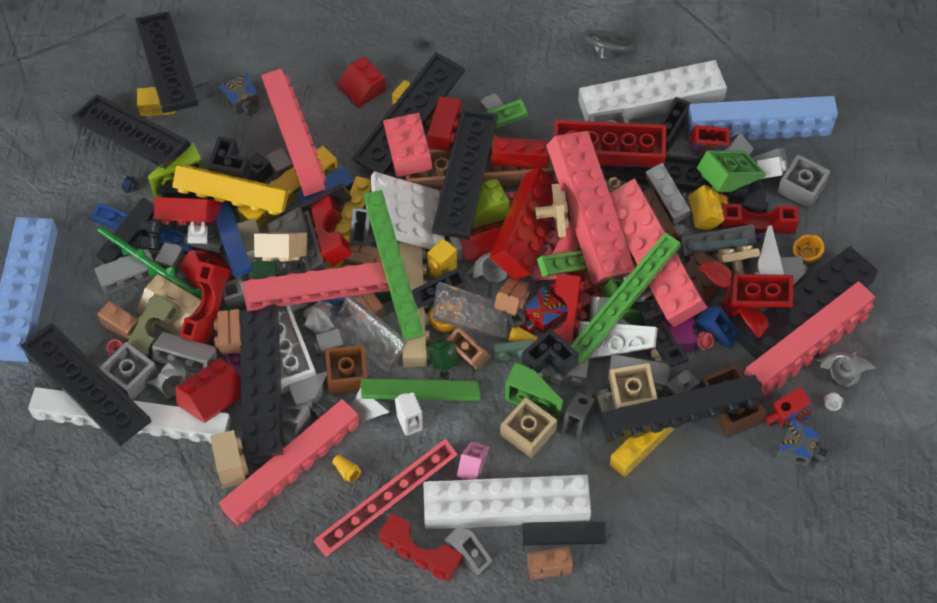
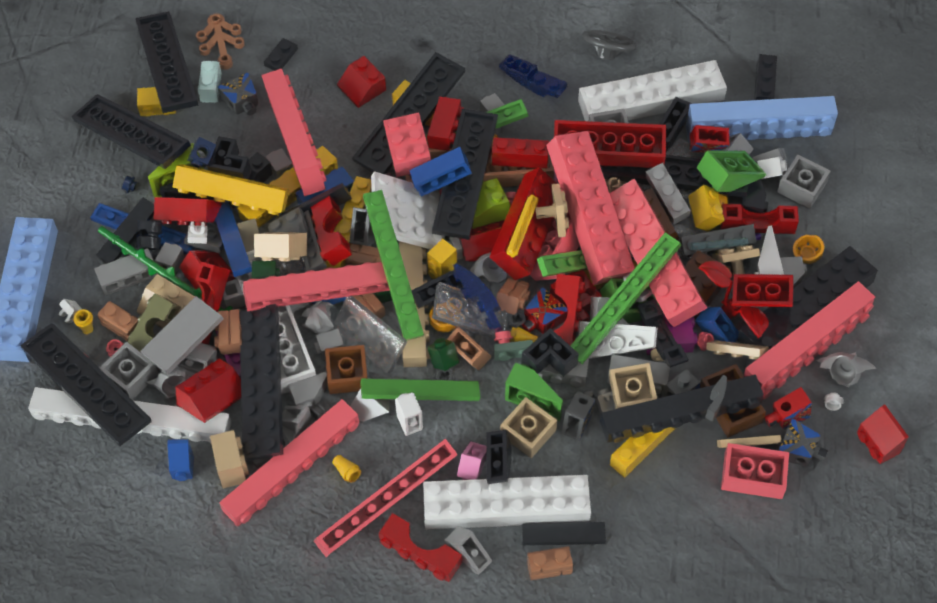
none -> white tile [59,299,82,323]
none -> yellow cone [73,309,94,334]
none -> light grey tile [140,296,224,375]
none -> blue slope [167,440,194,481]
none -> dark blue brick [187,137,216,168]
none -> nougat plant [196,14,245,70]
none -> light aqua brick [198,61,222,103]
none -> black plate [264,38,298,71]
none -> blue brick [410,147,472,197]
none -> clear blue slope [452,263,503,333]
none -> black slope [487,430,512,484]
none -> coral plate [494,331,513,344]
none -> clear blue slope [499,54,567,98]
none -> yellow axle [506,195,538,257]
none -> dark grey slope [705,375,727,422]
none -> tan plate [706,340,769,360]
none -> tan tile [717,435,781,448]
none -> coral brick [721,443,789,499]
none -> black brick [754,54,777,100]
none -> red slope [857,405,909,464]

